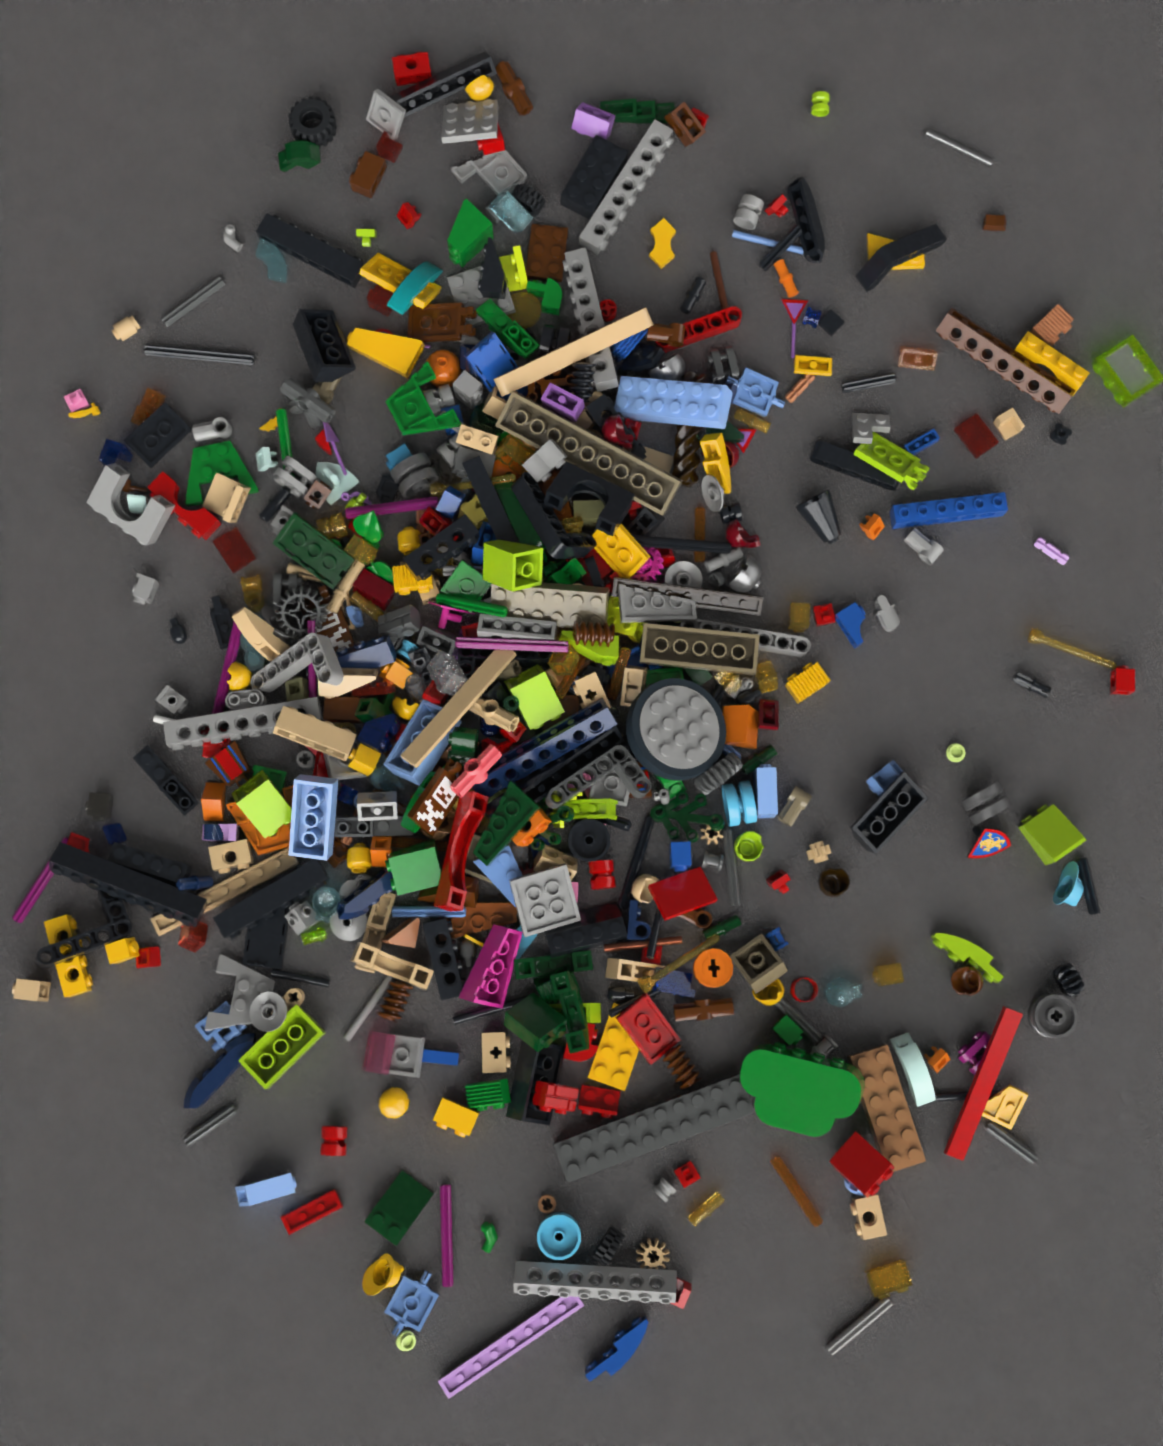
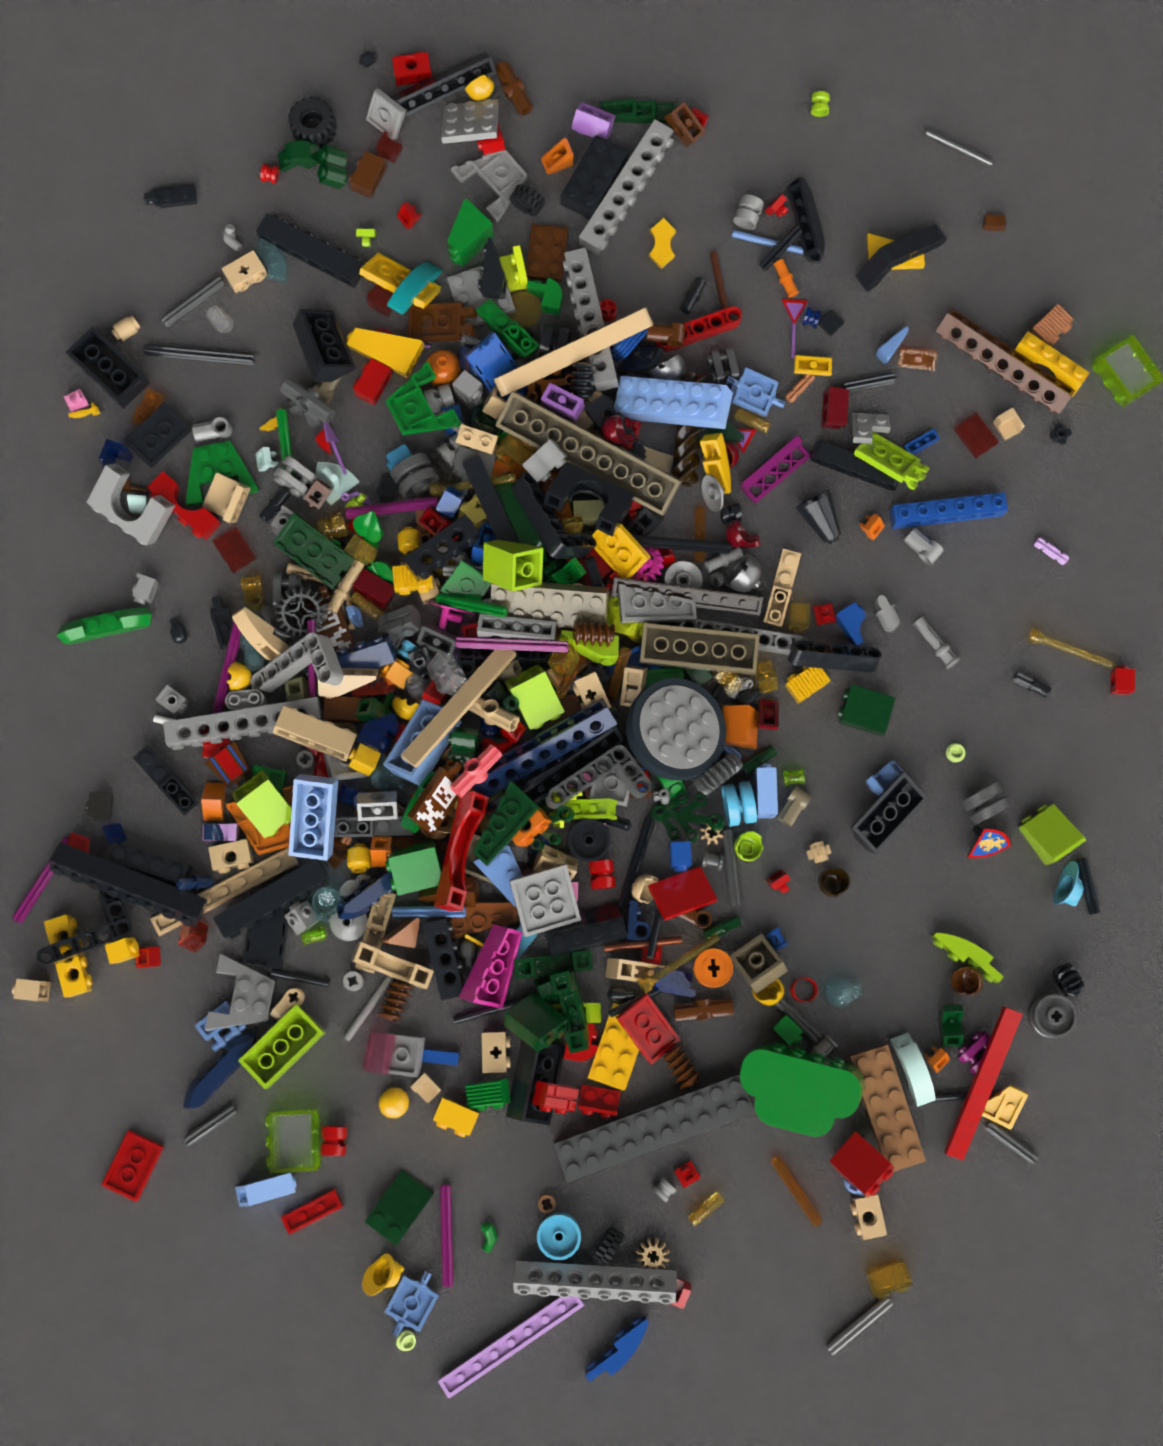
light grey dish [249,992,287,1032] -> none
clear light blue brick [489,191,533,233] -> none
clear yellow brick [872,963,904,986] -> none
none -> green brick [56,607,152,644]
none -> black brick [66,326,150,409]
none -> red tile [101,1129,165,1202]
none -> black hinge [144,184,197,208]
none -> clear brick [206,305,234,333]
none -> tan brick [221,250,267,293]
none -> red wheel [260,163,279,184]
none -> clear window [265,1108,321,1173]
none -> dark green brick [317,144,347,189]
none -> light grey wheel [343,971,364,991]
none -> red brick [353,358,393,406]
none -> black plate [359,51,377,68]
none -> tan panel [410,1073,442,1103]
none -> orange slope [540,138,573,175]
none -> magenta fence [740,435,811,505]
none -> tan slope [763,549,801,627]
none -> clear neon green bush [783,768,805,787]
none -> black beam [788,640,882,673]
none -> dark red hinge [821,386,849,429]
none -> dark green brick [837,684,896,737]
none -> medium blue slope [876,326,909,365]
none -> light grey pin [913,617,961,670]
none -> dark green brick [938,1004,964,1047]

